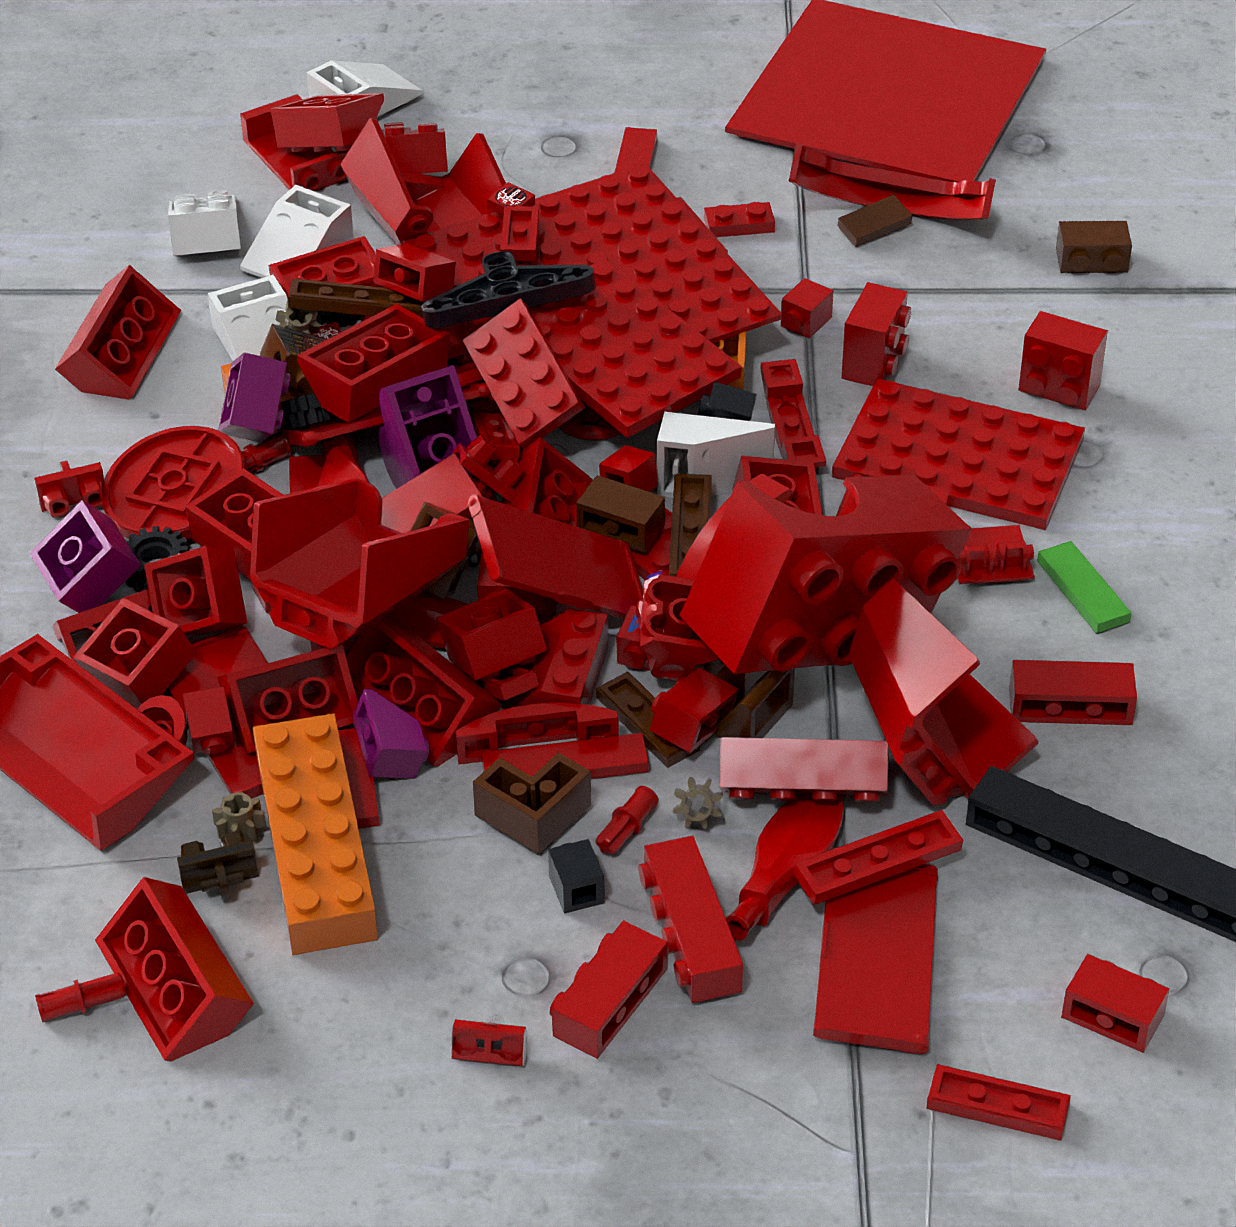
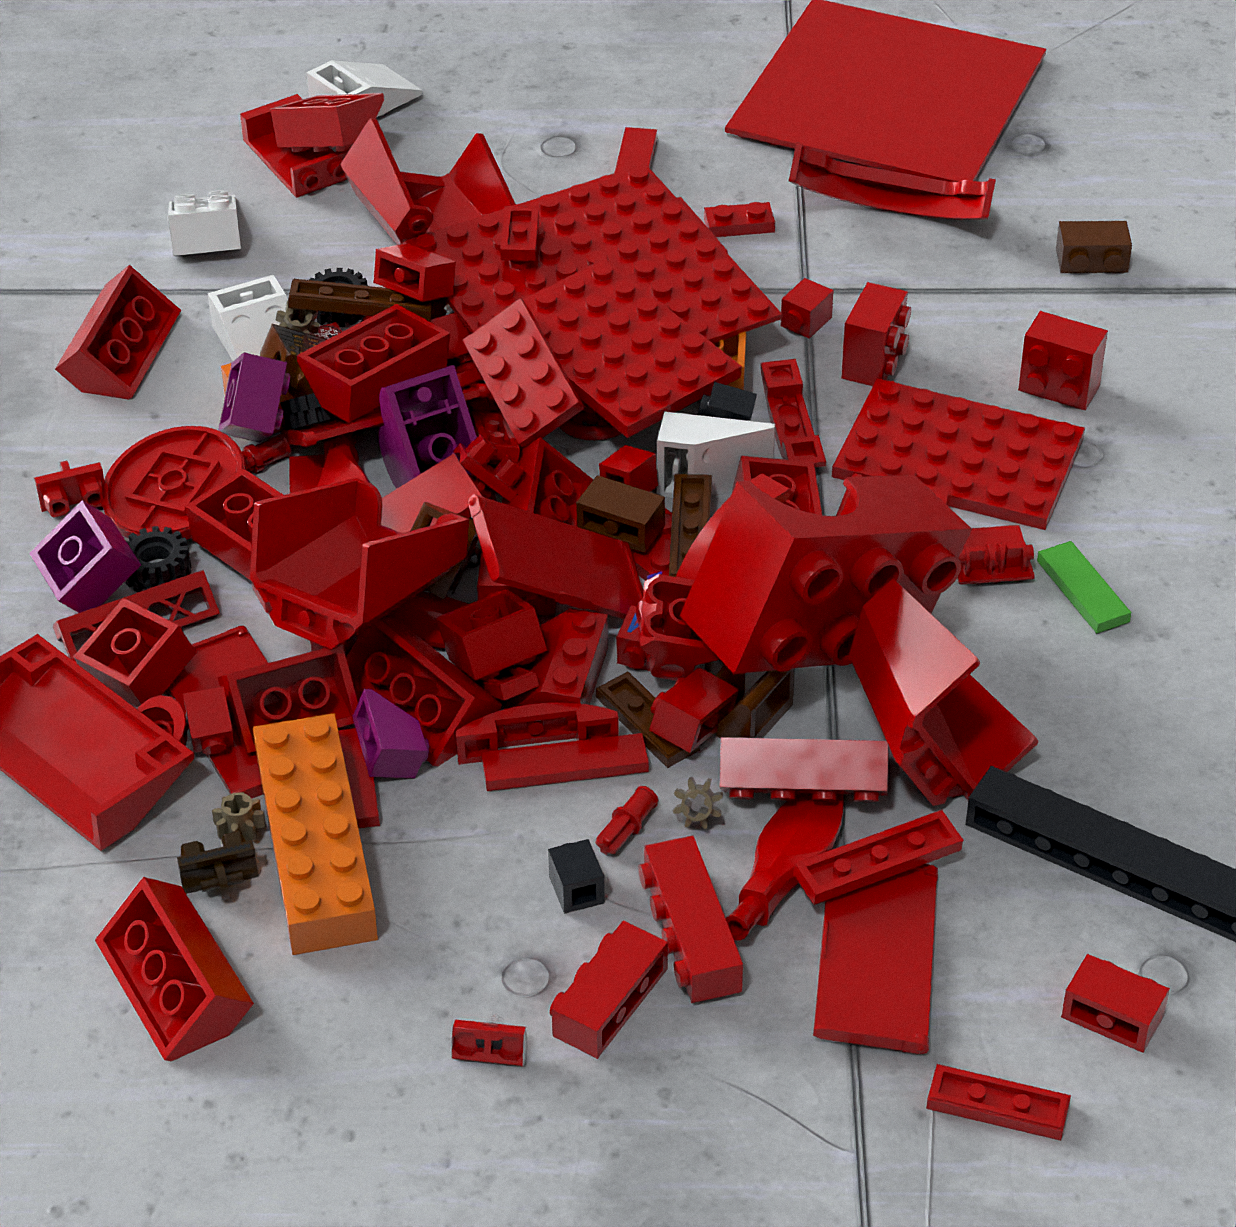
red axle [35,973,126,1023] -> none
red slope [144,546,248,637] -> none
white slope [240,185,354,278] -> none
red tile [268,236,383,299] -> none
red brick [382,122,448,174] -> none
black beam [421,251,596,328] -> none
reddish brown brick [473,752,591,854] -> none
red tile [487,182,535,216] -> none
reddish brown tile [837,195,912,247] -> none
red brick [1009,660,1137,725] -> none

